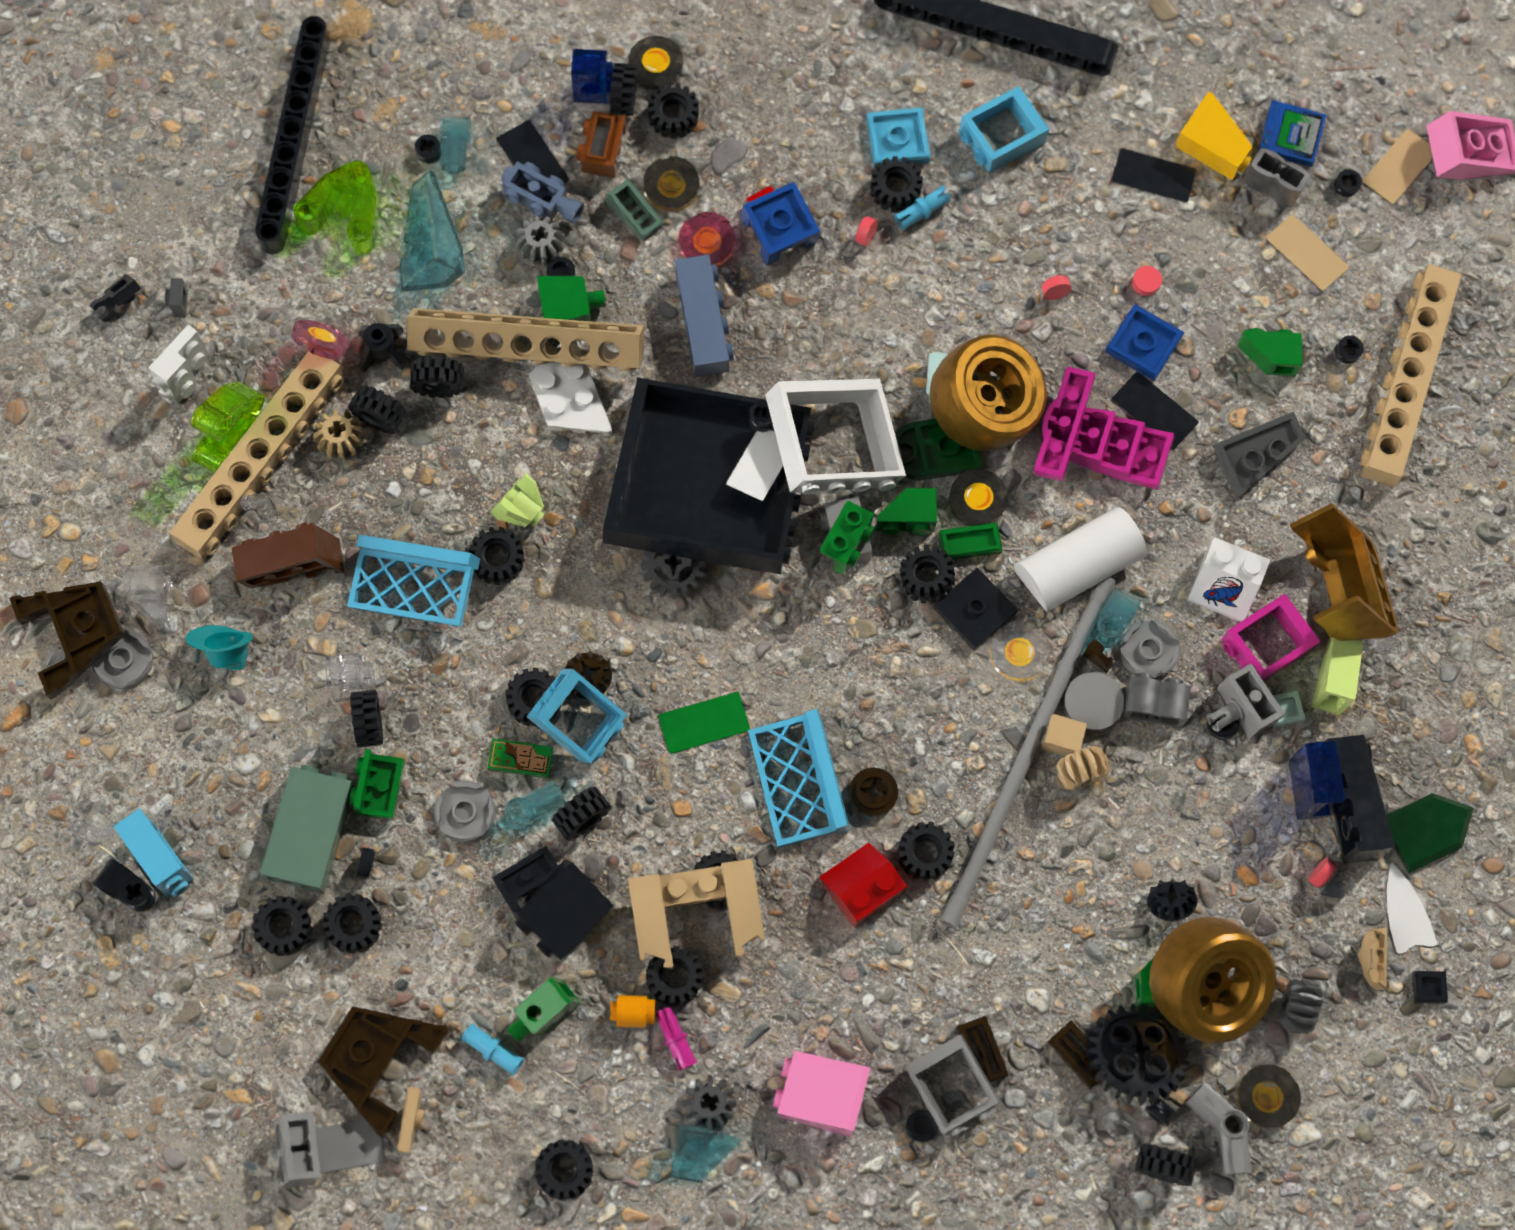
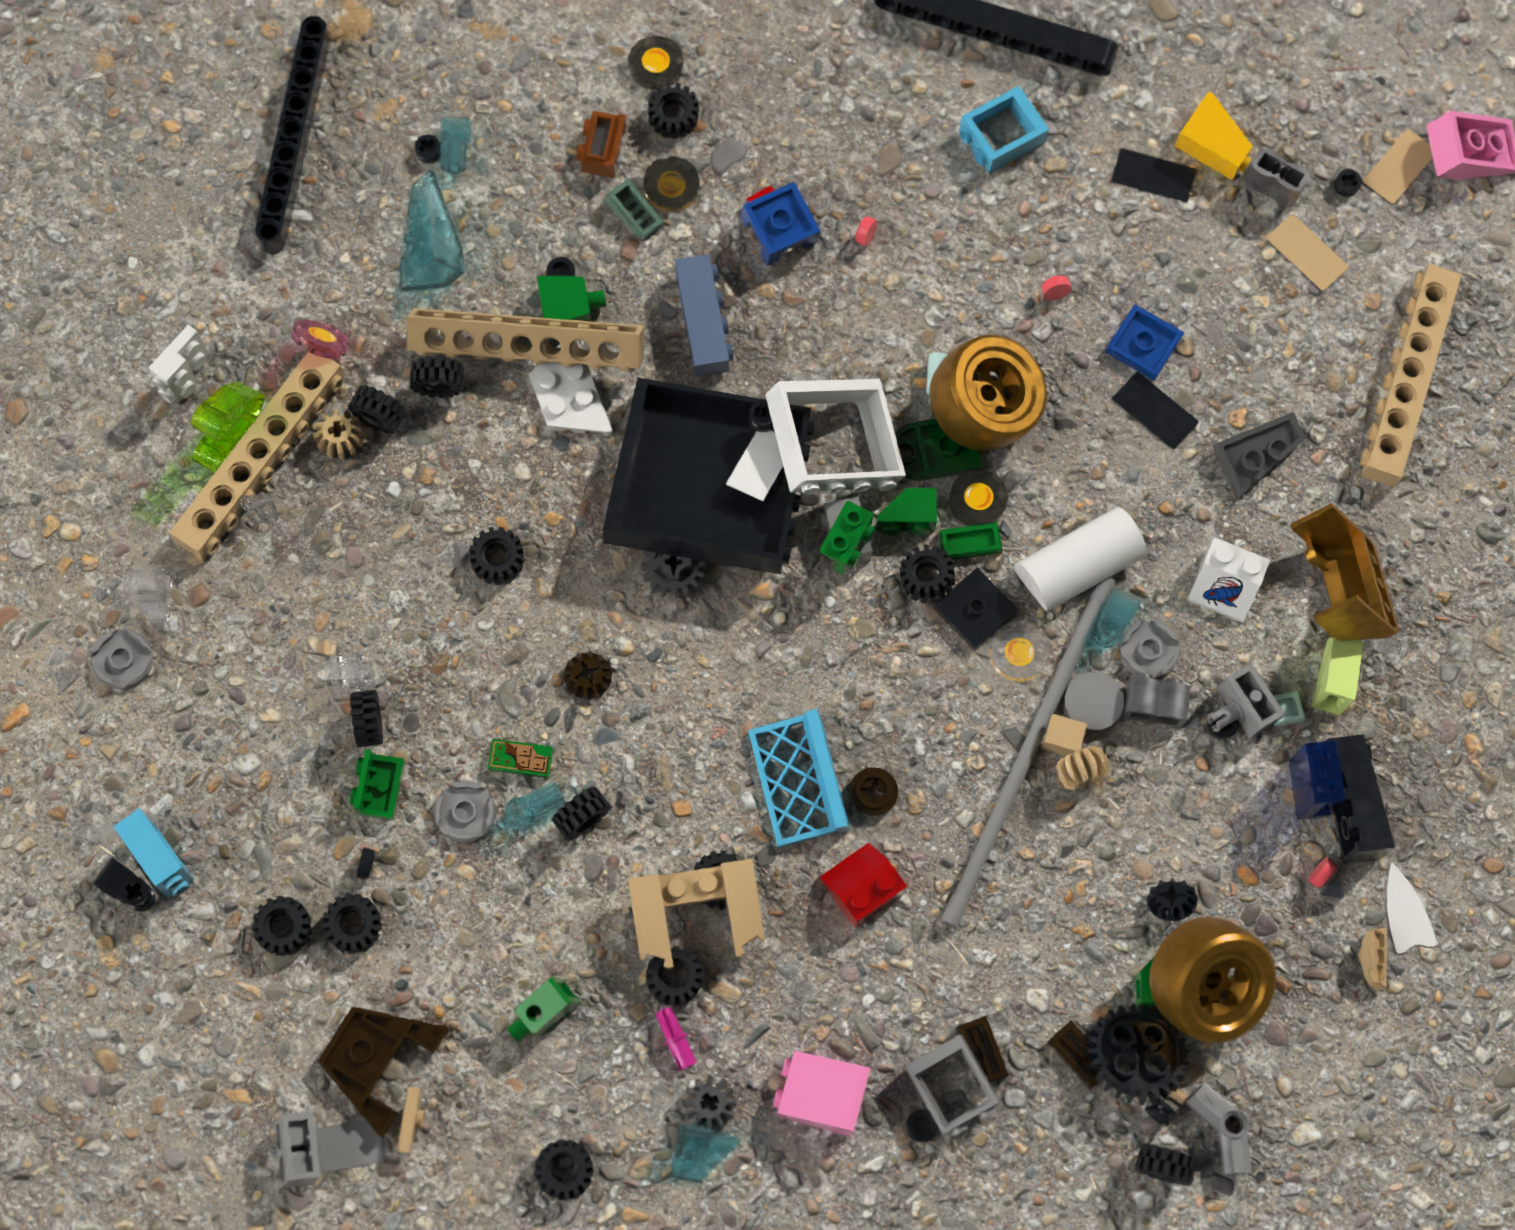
dark brown wing [9,581,125,700] -> none
black plate [90,274,142,323] -> none
dark grey plate [165,278,188,317] -> none
teal piece [185,625,253,670] -> none
reddish brown wedge [231,522,345,588] -> none
sand green brick [259,765,355,894] -> none
clear neon green connector [293,160,380,255] -> none
medium azure fence [347,535,480,627] -> none
black brick [357,323,405,373] -> none
medium azure pin [461,1023,524,1076] -> none
yellowish green brick [490,473,545,528] -> none
black plate [492,846,559,920] -> none
black sticker [496,120,569,183] -> none
sand blue brick [501,161,585,224] -> none
black tyre [505,668,561,727] -> none
black panel [512,859,614,960] -> none
light grey gear [516,215,565,265] -> none
medium azure window [527,669,627,763] -> none
clear blue brick [571,49,613,104] -> none
black tyre [610,63,637,116] -> none
light orange brick [610,995,655,1028] -> none
green sticker [658,692,750,754] -> none
clear pink tile [679,212,736,266] -> none
medium azure tile [866,107,931,168] -> none
black tyre [870,156,923,213] -> none
medium azure pin [894,185,951,231] -> none
black tyre [897,822,955,881] -> none
dark pink slope [1034,366,1174,490] -> none
dark brown tile [1083,639,1113,673] -> none
coral tile [1132,266,1162,296] -> none
dark pink window [1221,593,1321,682] -> none
clear smoke tile [1236,1064,1301,1129] -> none
green slope [1238,328,1302,377] -> none
tile [1258,100,1326,167] -> none
dark grey gear [1279,979,1323,1034] -> none
black bush [1334,335,1364,364] -> none
dark green tile [1387,793,1474,874] -> none
black tile [1412,971,1448,1004] -> none

